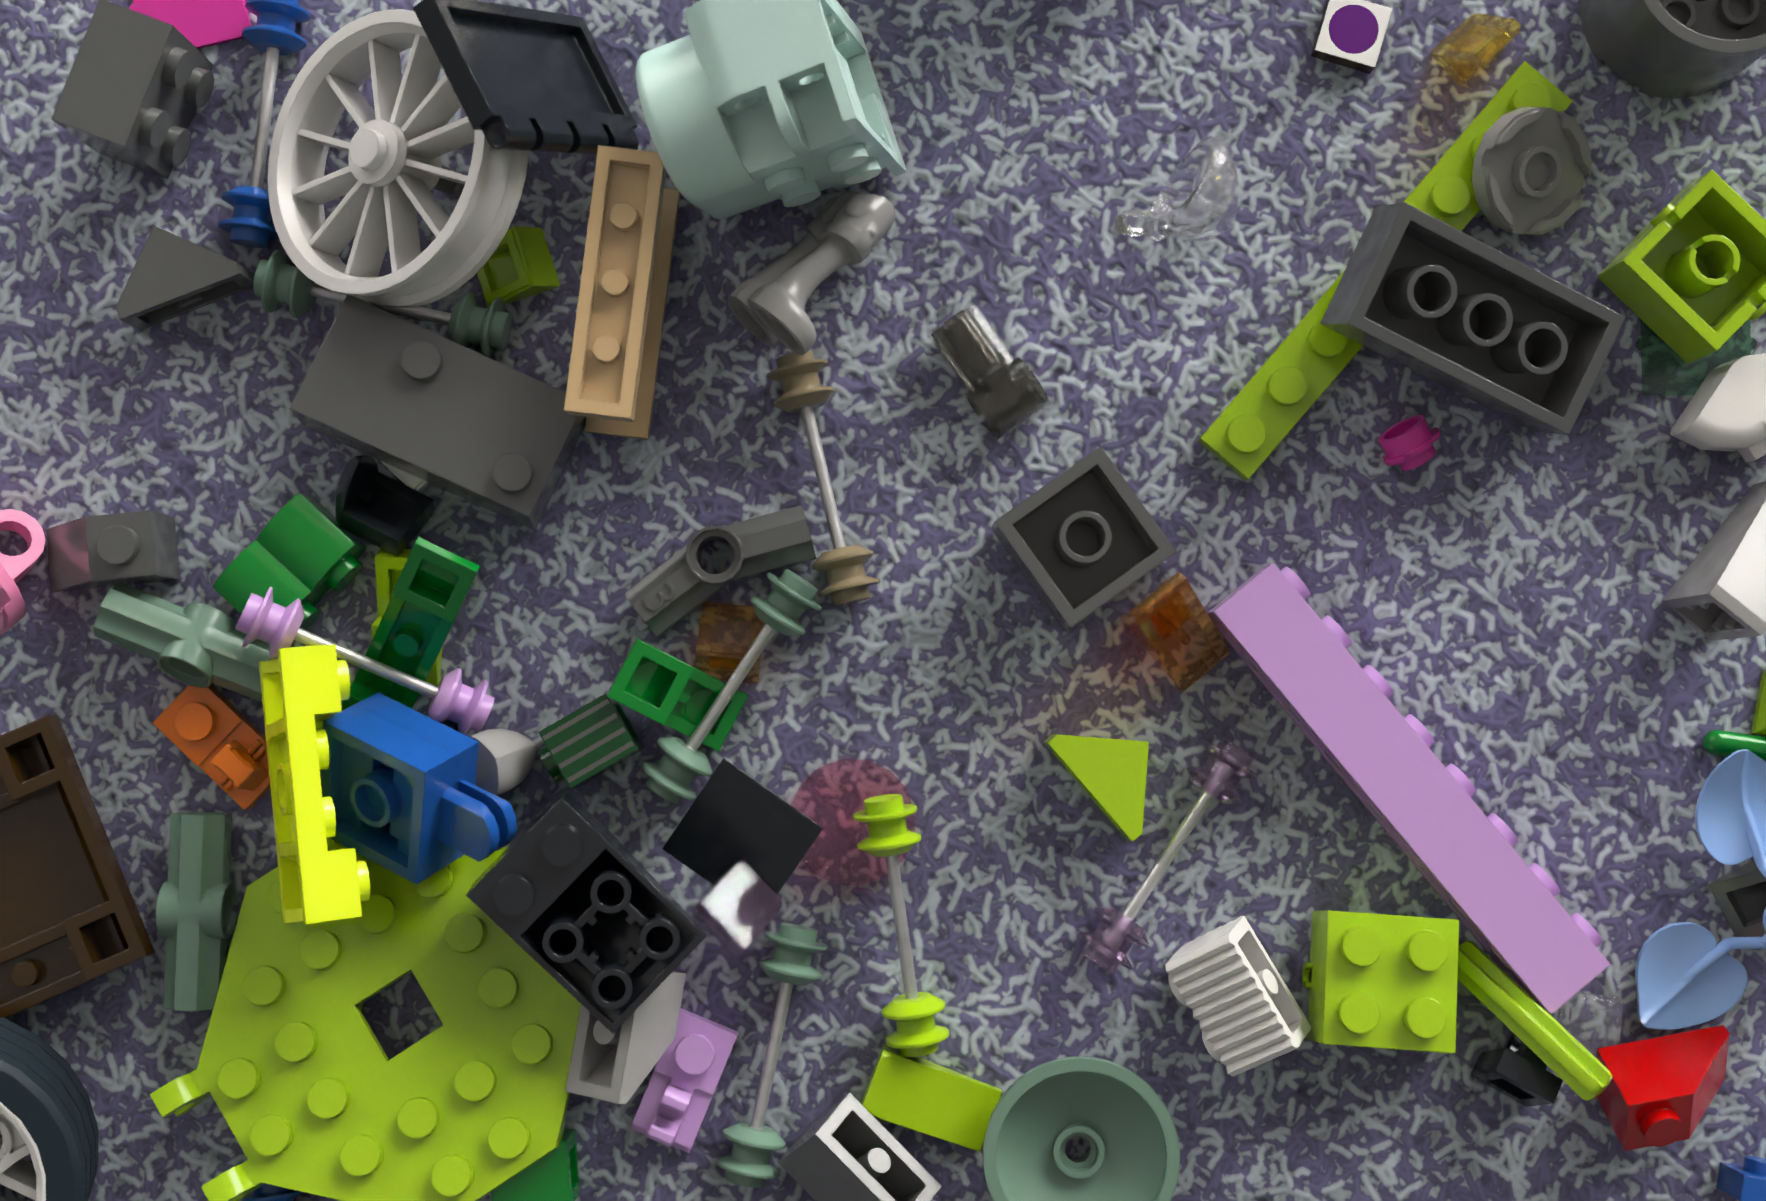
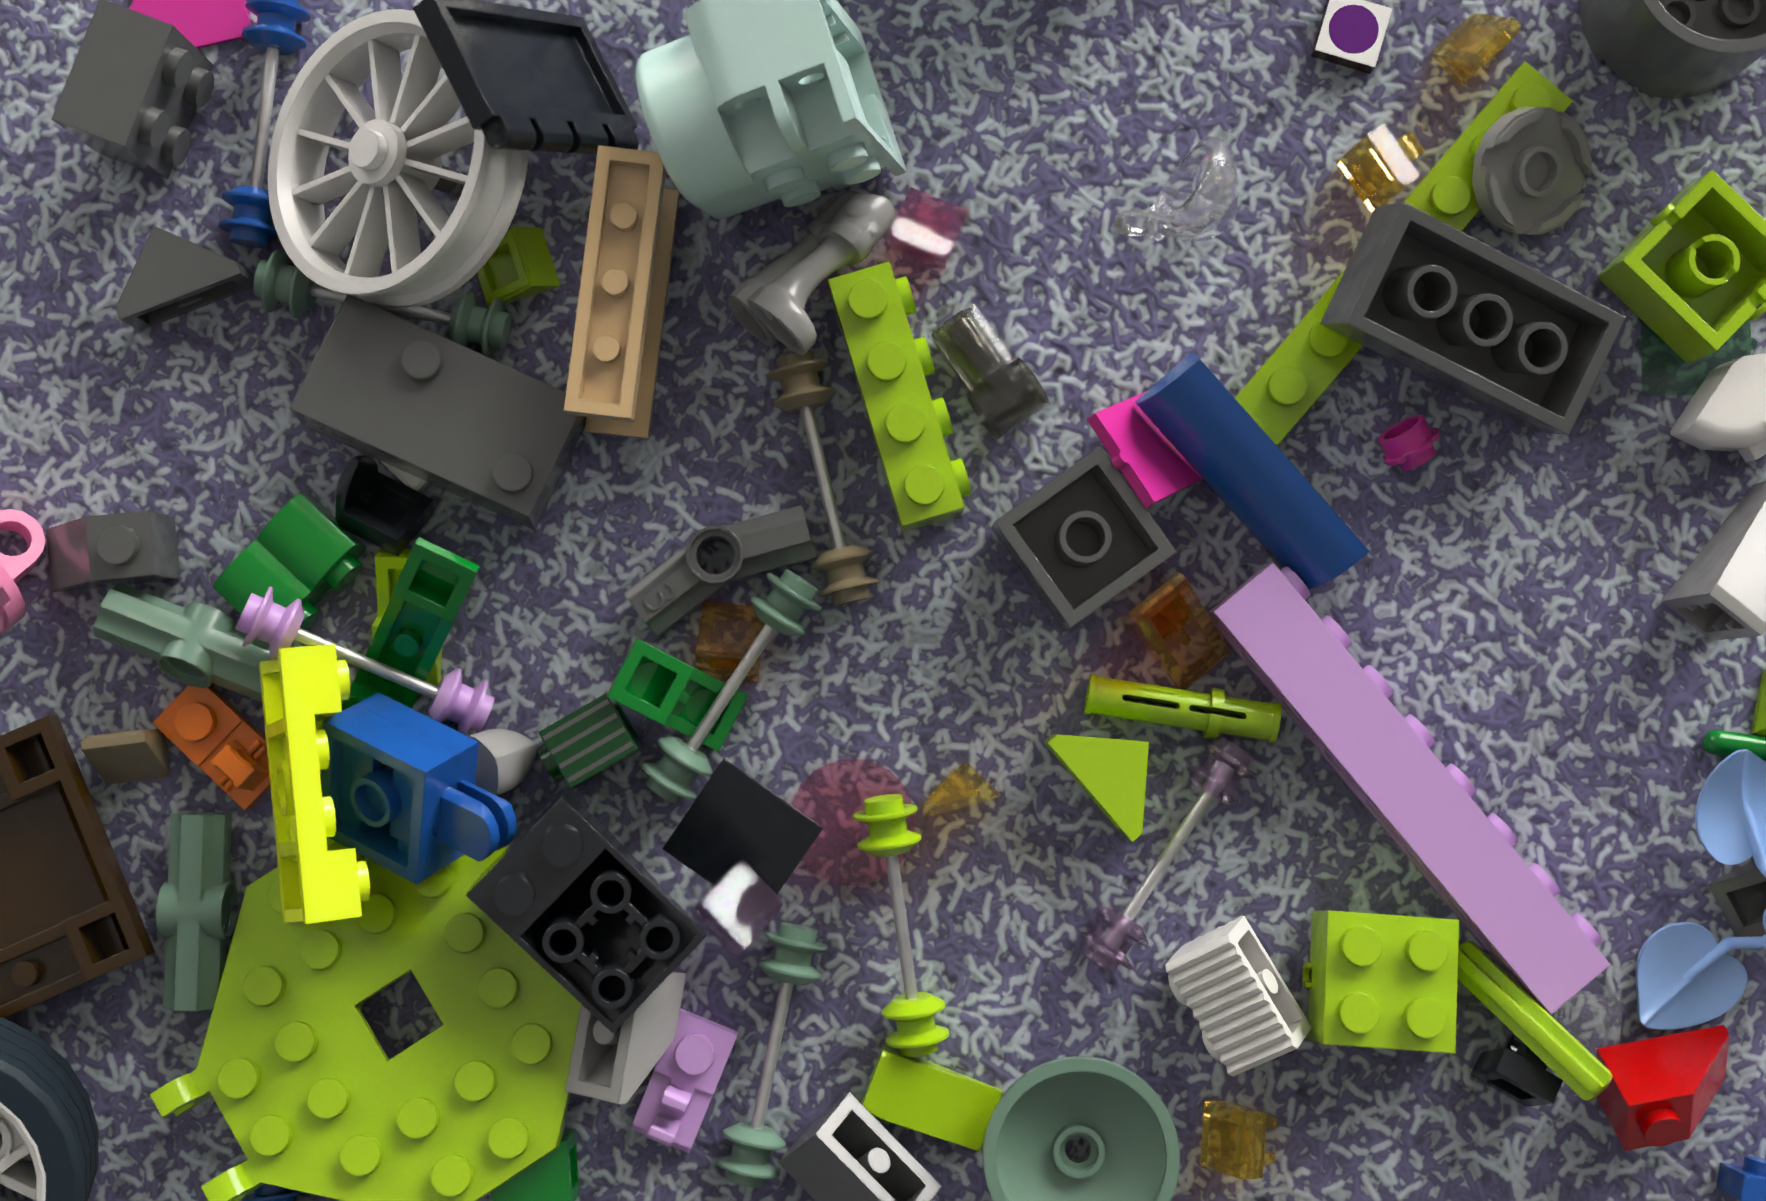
none -> dark tan slope [80,729,170,784]
none -> lime brick [828,261,972,532]
none -> clear pink slope [887,187,969,270]
none -> clear yellow slope [921,761,1001,816]
none -> lime pin [1084,674,1282,743]
none -> dark pink piece [1087,391,1203,509]
none -> blue brick [1135,351,1370,589]
none -> clear yellow tile [1200,1100,1278,1180]
none -> clear yellow tile [1336,124,1425,214]

